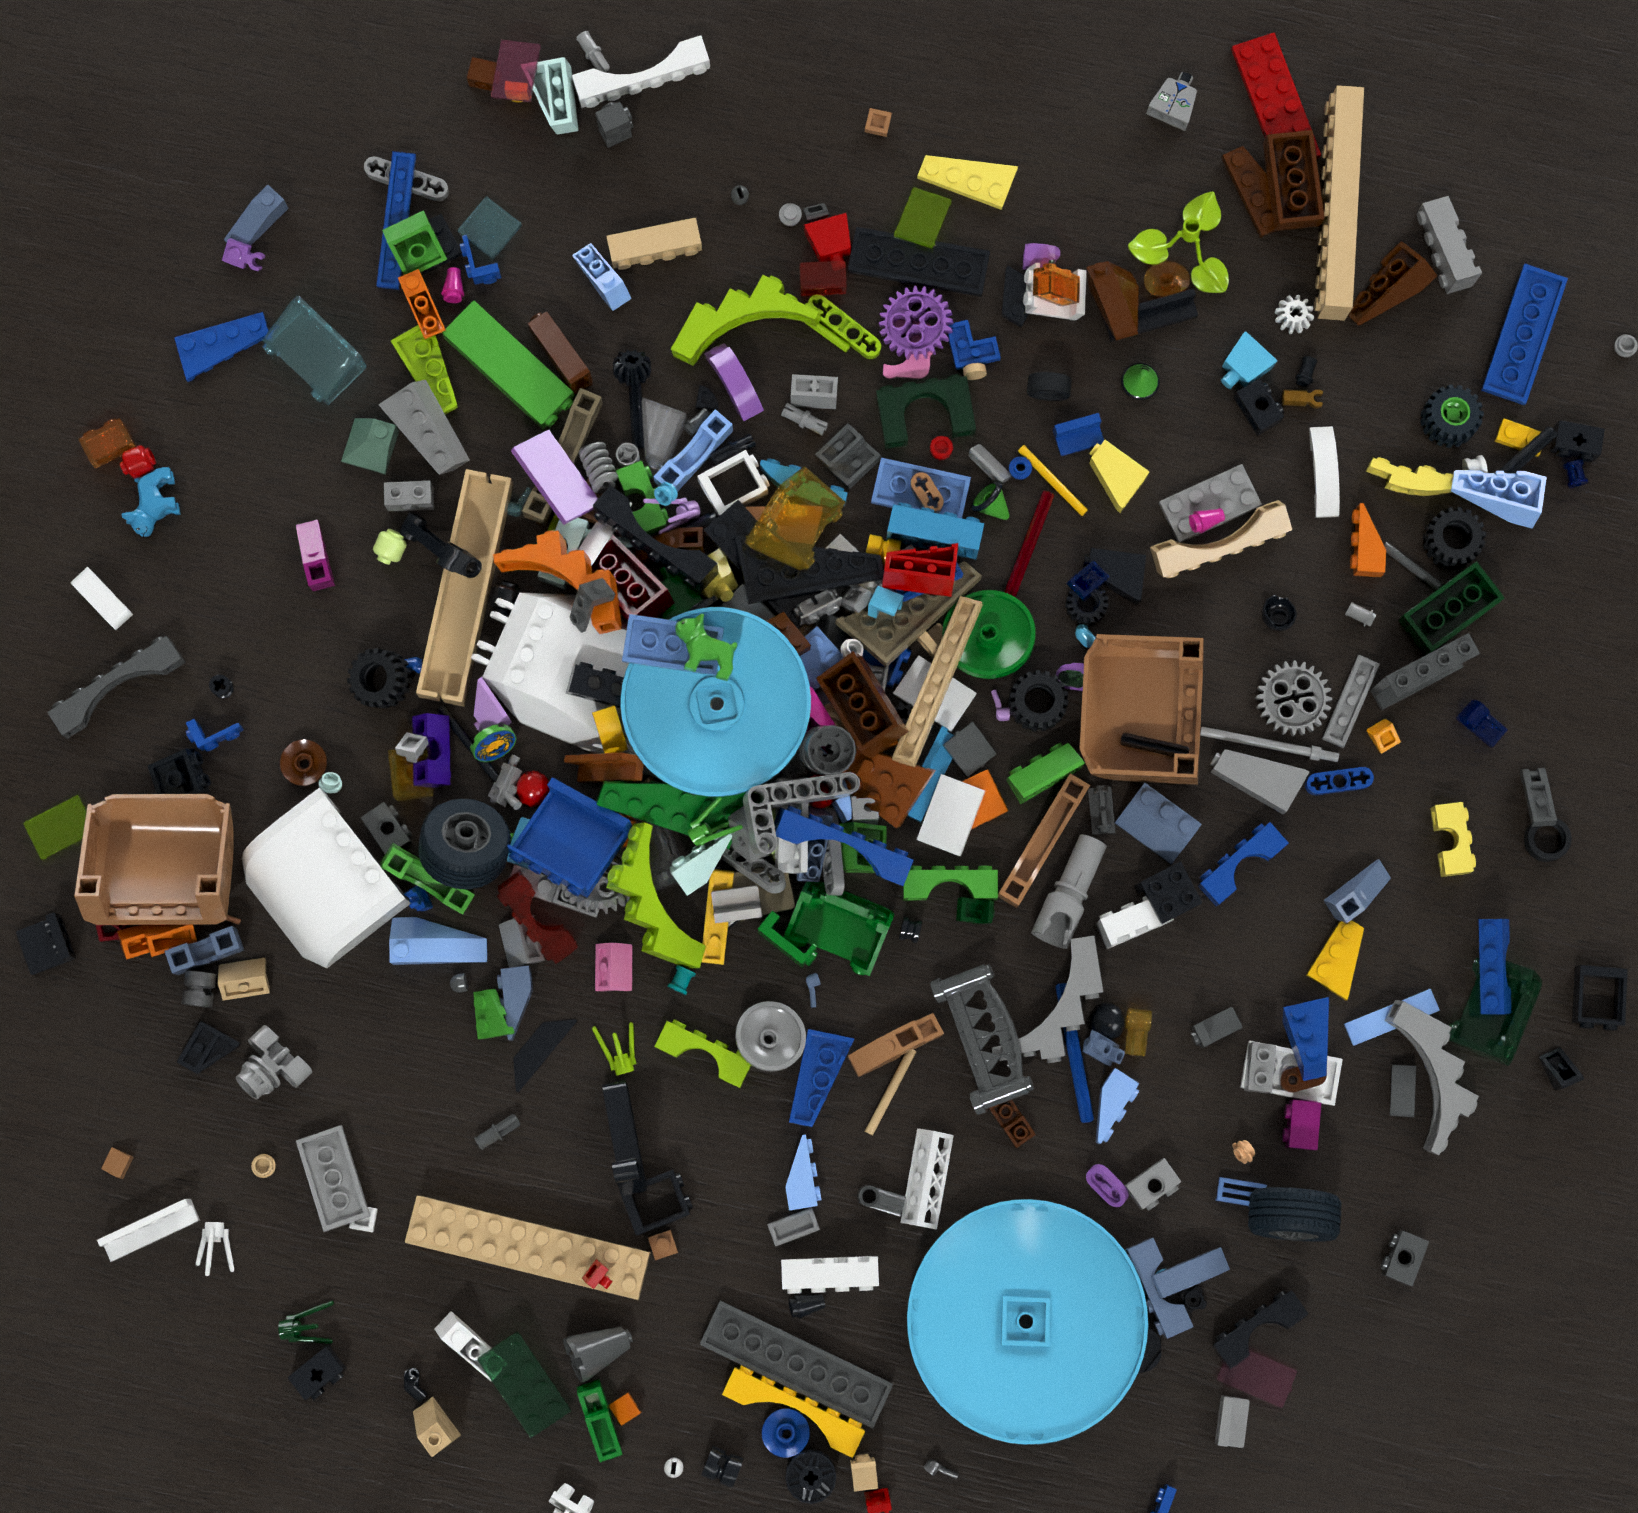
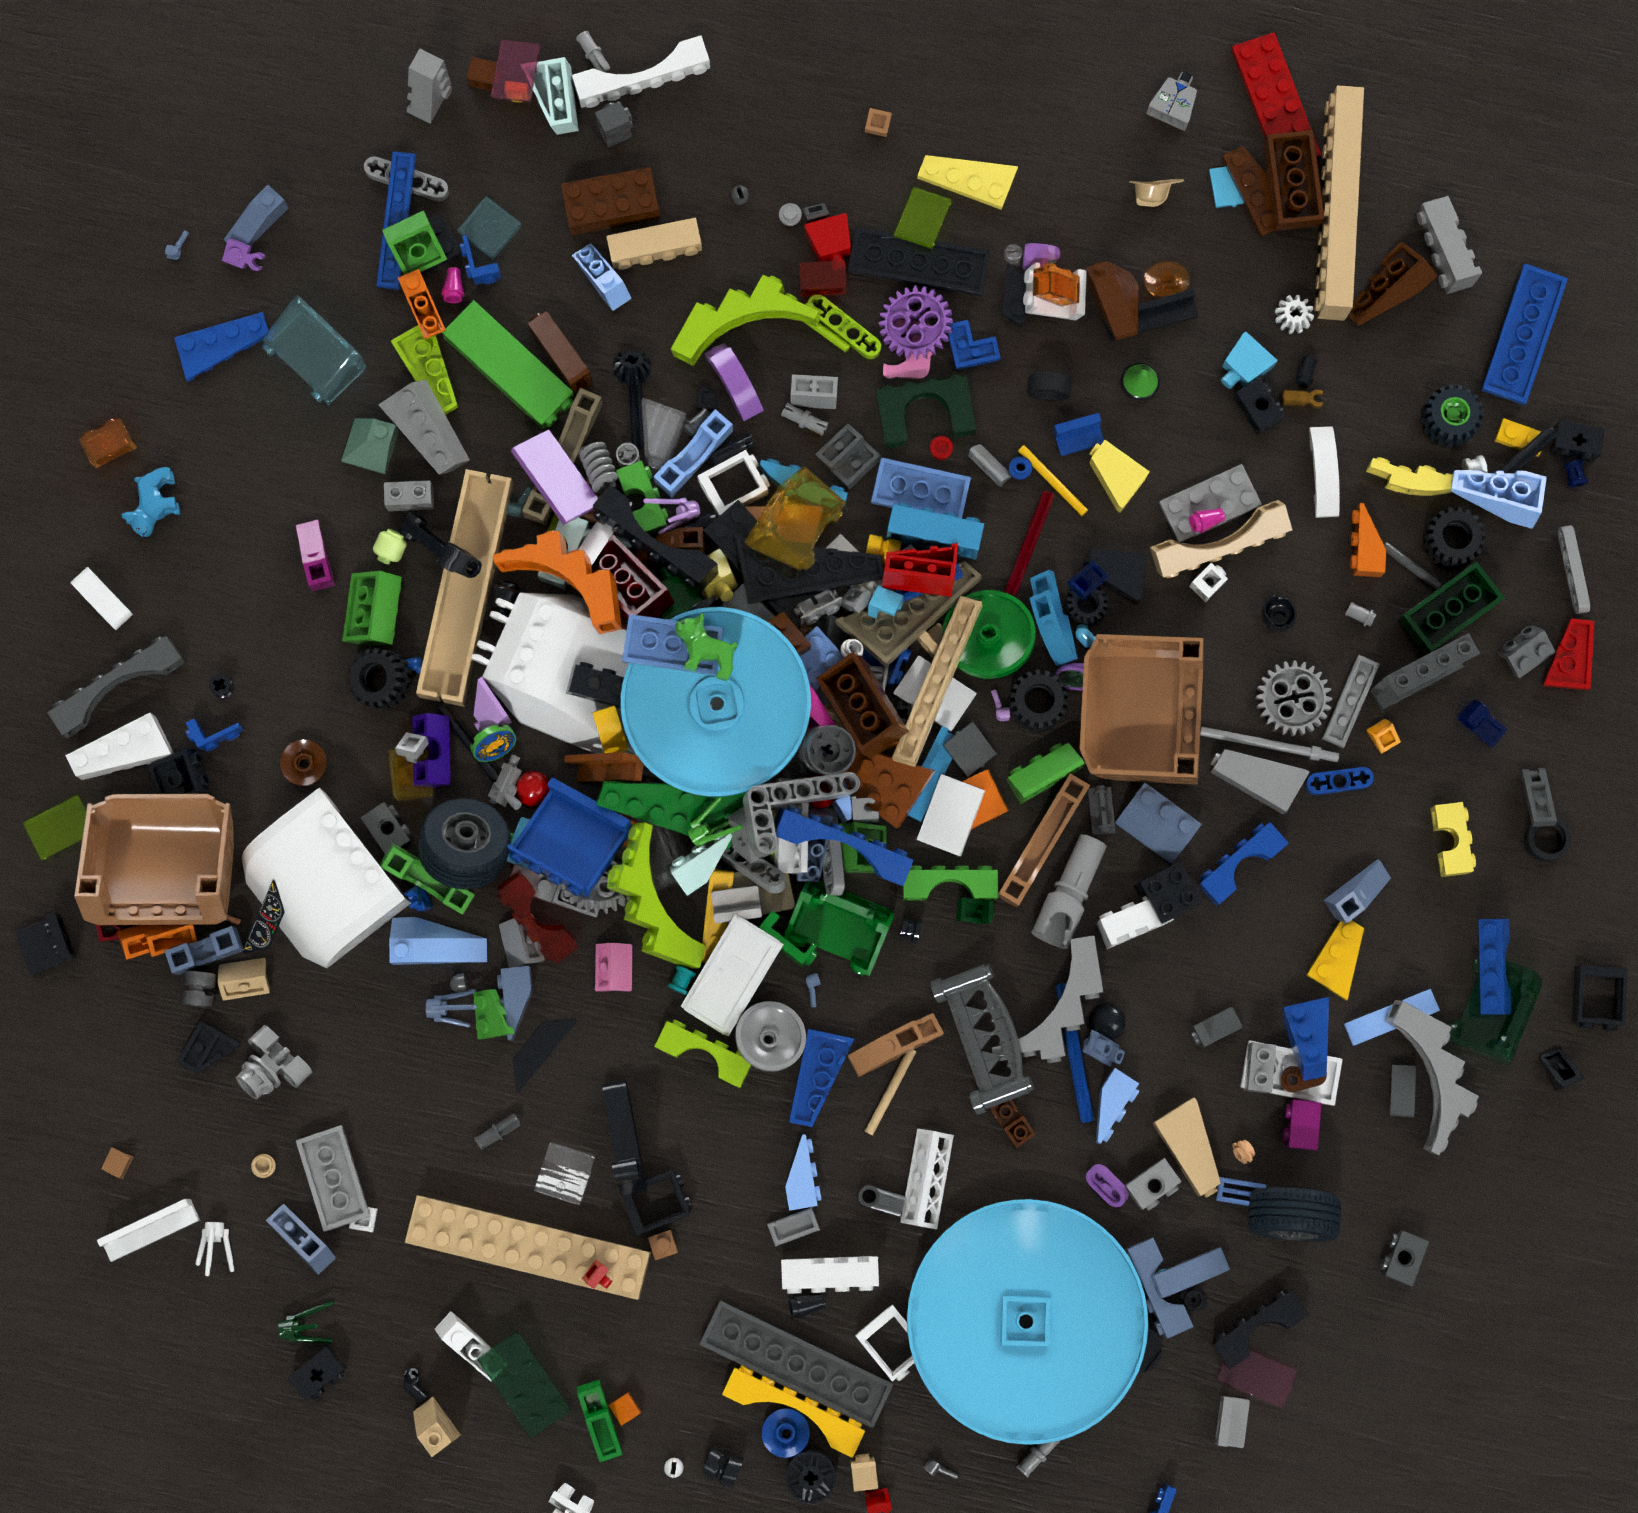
red head [120,445,156,479] -> none
light aqua plate [318,772,342,793] -> none
dark grey cone [563,1326,633,1383] -> none
dark grey bracket [569,578,615,633] -> none
lime plant [592,1022,637,1076] -> none
medium azure bush [654,482,678,506] -> none
medium nougat beam [910,472,944,513] -> none
tan tile [963,363,987,380] -> none
bright green hat [971,482,1010,520] -> none
black axle [1120,733,1189,757] -> none
clear yellow piece [1125,1008,1152,1056] -> none
lime plant [1128,191,1229,293] -> none
light grey plate [1614,334,1638,357] -> none
none -> white wedge [65,713,174,780]
none -> sand blue hand [165,230,189,260]
none -> black sticker [242,880,285,954]
none -> sand blue slope [266,1204,336,1275]
none -> bright green slope [342,571,402,646]
none -> light grey wedge [407,48,452,124]
none -> sand blue plant [426,989,477,1027]
none -> clear slope [534,1142,596,1205]
none -> reddish brown brick [561,167,660,235]
none -> white piece [681,914,784,1036]
none -> white window [855,1304,914,1381]
none -> clear hinge [1004,244,1022,264]
none -> light grey pin [1016,1441,1060,1478]
none -> dark azure slope [1030,570,1078,667]
none -> tan piece [1129,179,1184,207]
none -> tan slope [1152,1097,1221,1198]
none -> white brick [1189,563,1228,602]
none -> medium azure piece [1209,166,1244,208]
none -> dark grey bracket [1497,625,1556,679]
none -> red wing [1542,619,1594,690]
none -> light grey beam [1558,525,1590,614]

